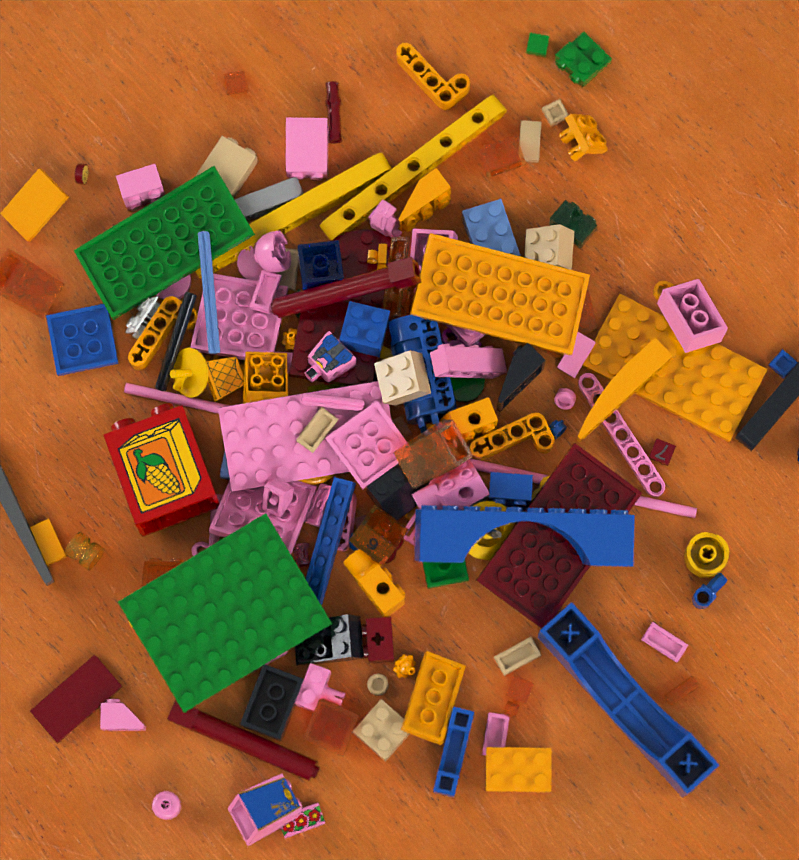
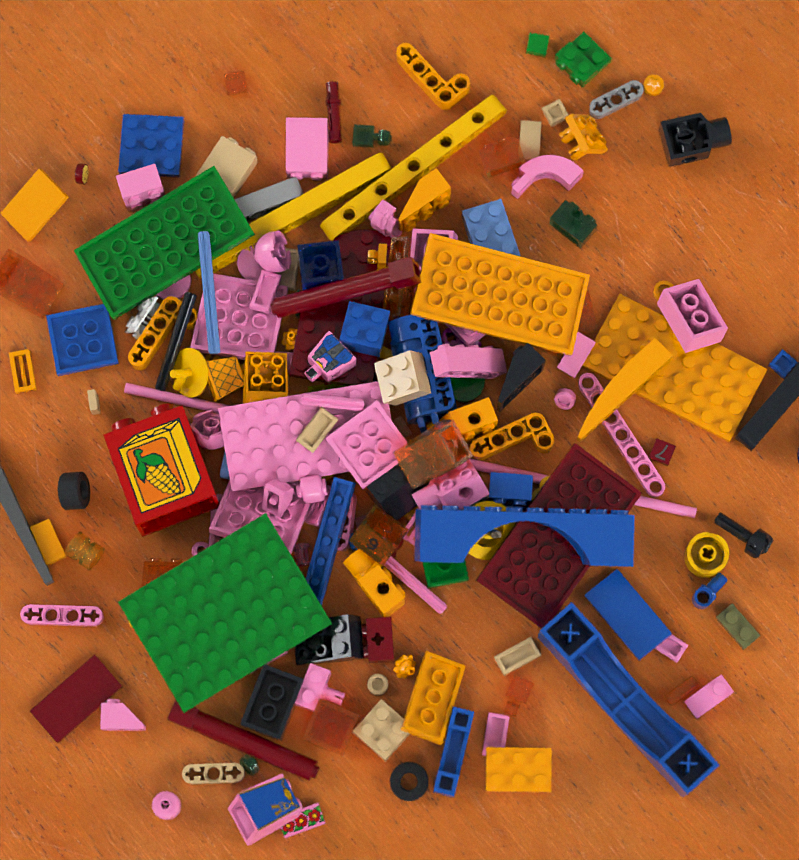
tan brick [524,224,574,270] -> none
blue plate [549,420,567,439] -> none
none -> light orange tile [9,349,37,394]
none -> bright pink beam [20,605,104,626]
none -> black tyre [58,472,90,510]
none -> tan tile [87,389,101,415]
none -> blue plate [118,114,184,177]
none -> tan beam [182,763,245,784]
none -> bright pink cylinder [191,410,224,450]
none -> clear green tile [239,754,260,776]
none -> bright pink head [296,475,328,504]
none -> clear green plate [352,125,392,148]
none -> bright pink axle [378,552,447,614]
none -> black tyre [390,762,429,801]
none -> bright pink arch [511,155,584,199]
none -> blue tile [585,569,672,661]
none -> light grey beam [589,80,644,119]
none -> light orange tile [643,75,664,96]
none -> black brick [659,113,732,167]
none -> bright pink slope [684,675,734,719]
none -> black piece [714,512,773,558]
none -> olive plate [716,604,760,650]

